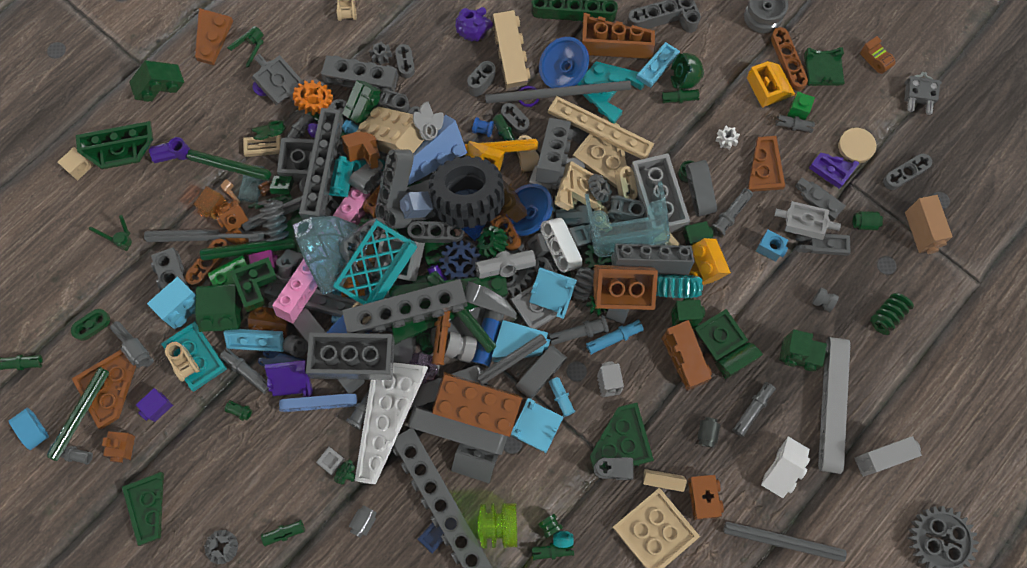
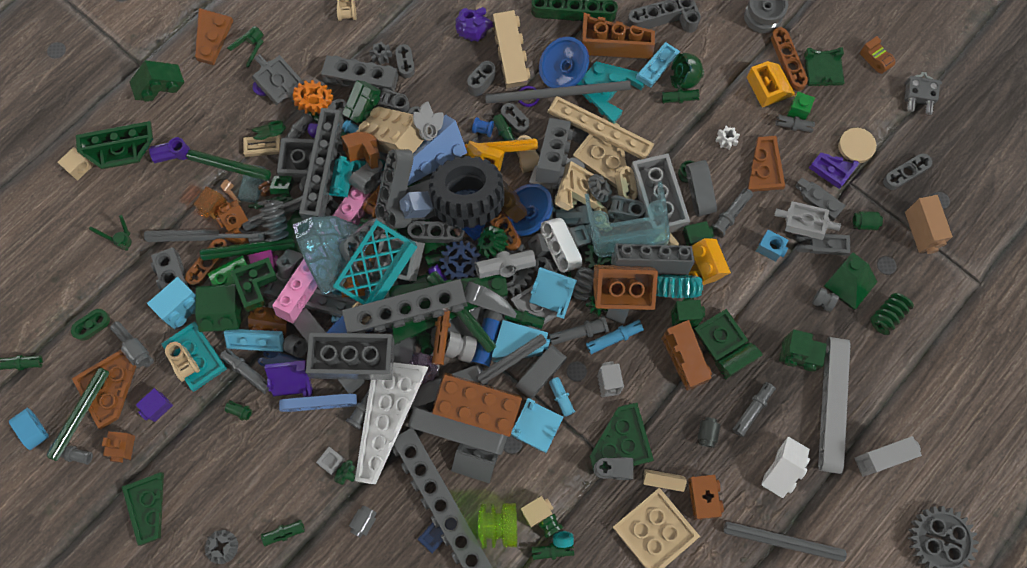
none -> dark green pin [504,309,545,330]
none -> tan brick [520,496,553,528]
none -> dark green slope [823,252,878,310]

